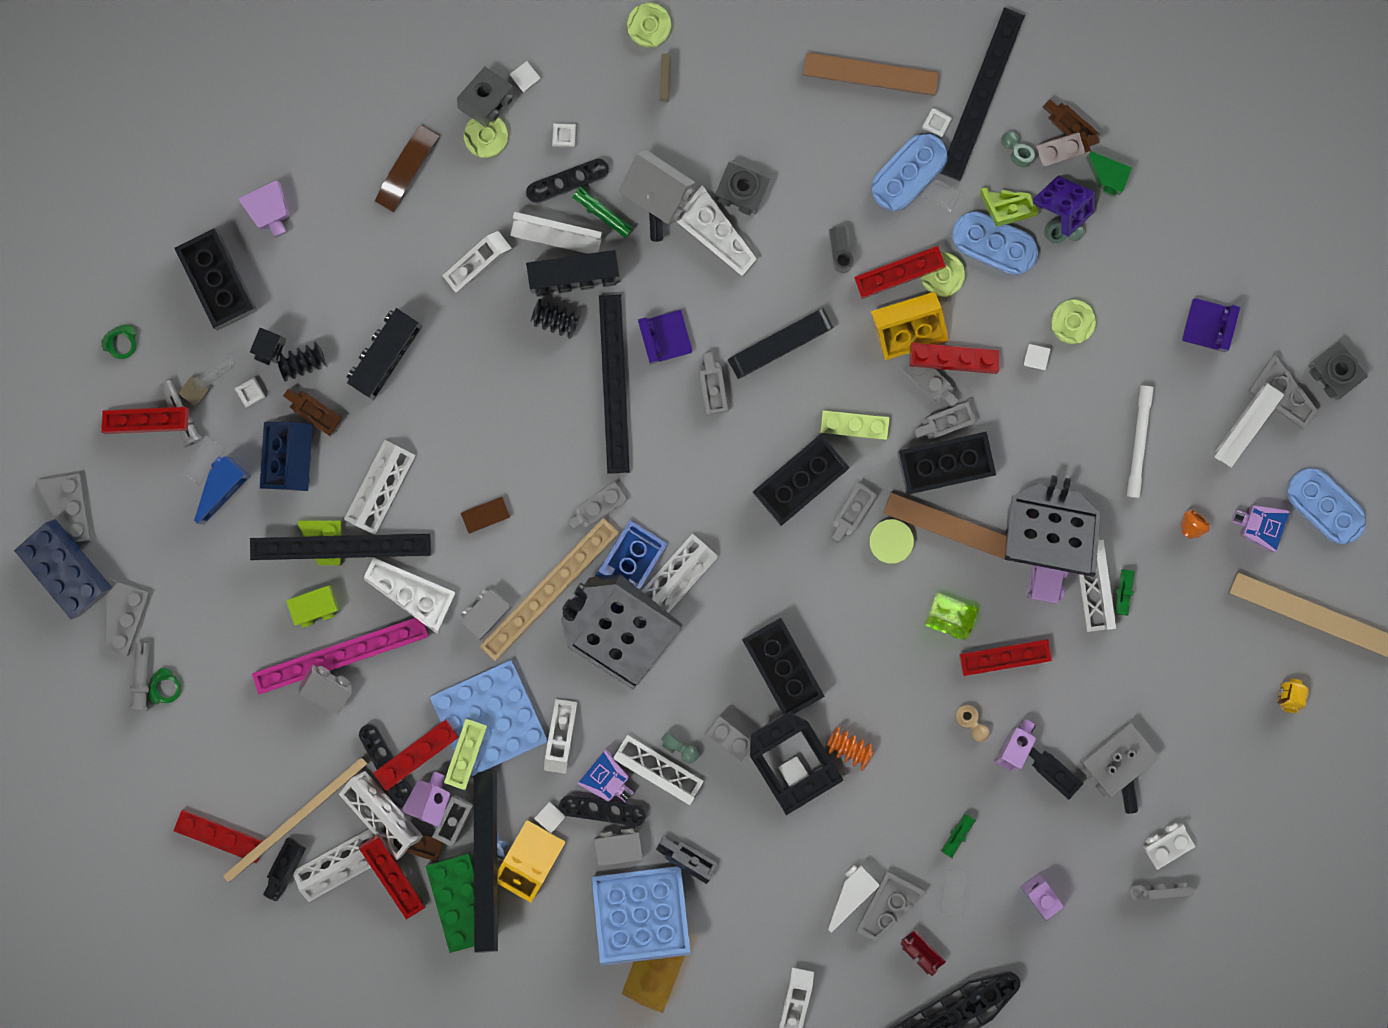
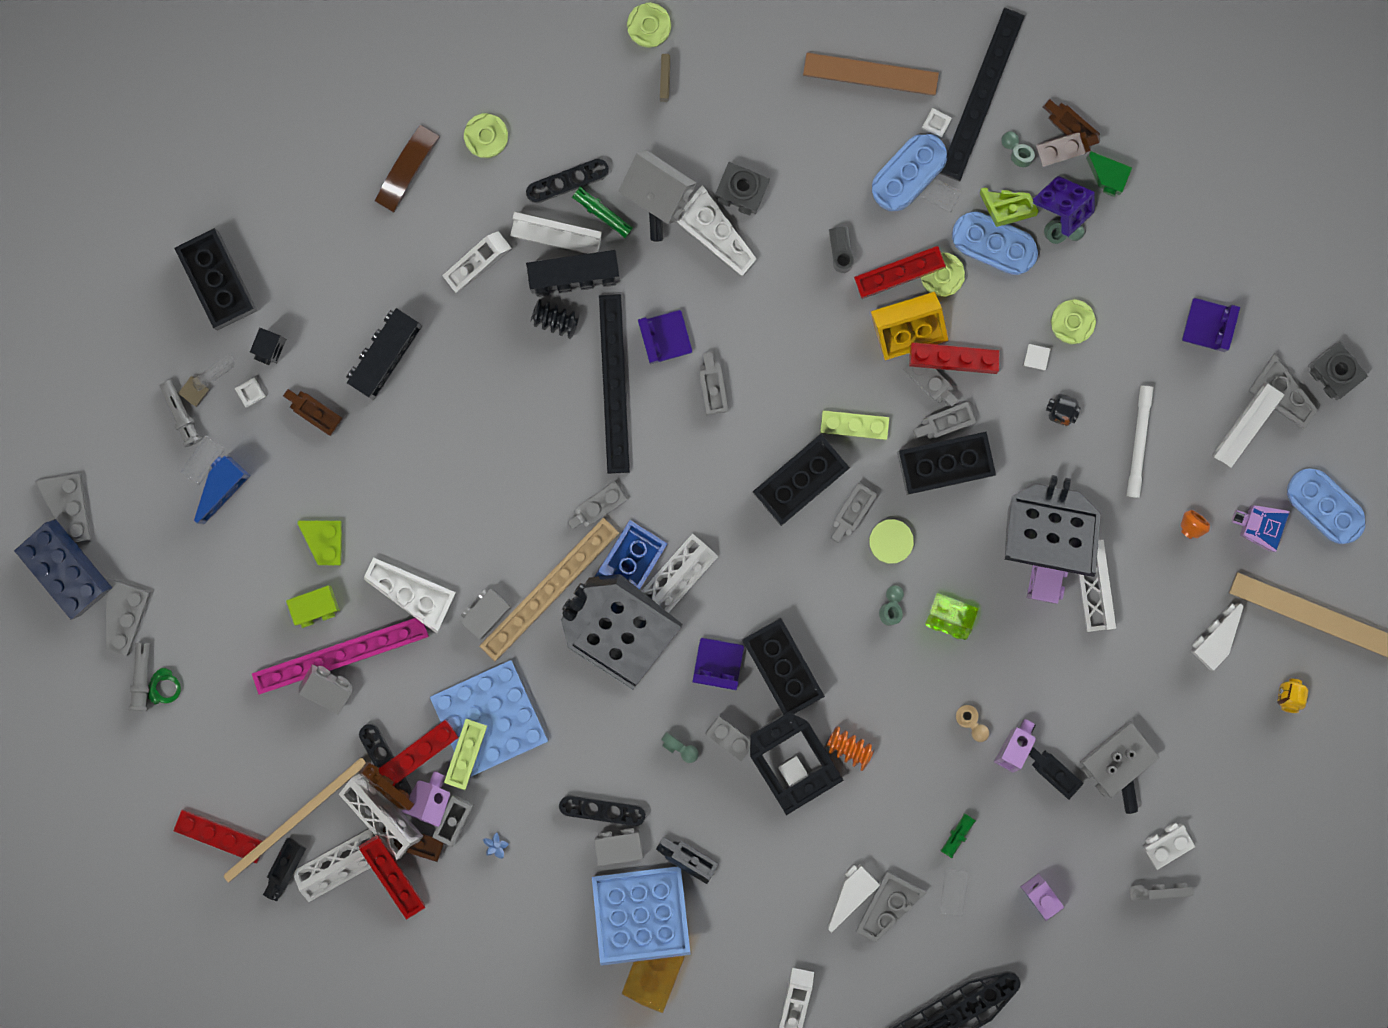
green piece [101,325,136,359] -> none
red plate [101,407,189,434] -> none
lavender torso [238,180,290,238] -> none
black tile [250,533,431,561] -> none
dark blue slope [260,422,313,491] -> none
black piece [277,341,327,382] -> none
white fence [344,440,416,535] -> none
green brick [425,852,474,953] -> none
dark grey brick [457,66,514,128] -> none
reddish brown tile [461,497,511,534] -> none
black tile [473,771,498,953] -> none
yellow slope [497,820,566,903] -> none
white tile [509,61,541,93] -> none
white tile [534,801,566,833] -> none
white slope [544,699,577,774] -> none
white tile [552,123,576,148] -> none
torso [578,749,634,803] -> none
white fence [613,735,704,805] -> none
black beam [727,308,834,379] -> none
medium nougat tile [883,493,1009,561] -> none
dark red hinge [900,930,946,976] -> none
red plate [959,639,1052,676] -> none
green pin [1114,569,1135,616] -> none
none -> reddish brown hinge [359,762,414,811]
none -> dark purple bracket [692,638,744,690]
none -> sand green plate [879,585,904,626]
none -> black head [1046,394,1081,426]
none -> white slope [1191,603,1244,671]

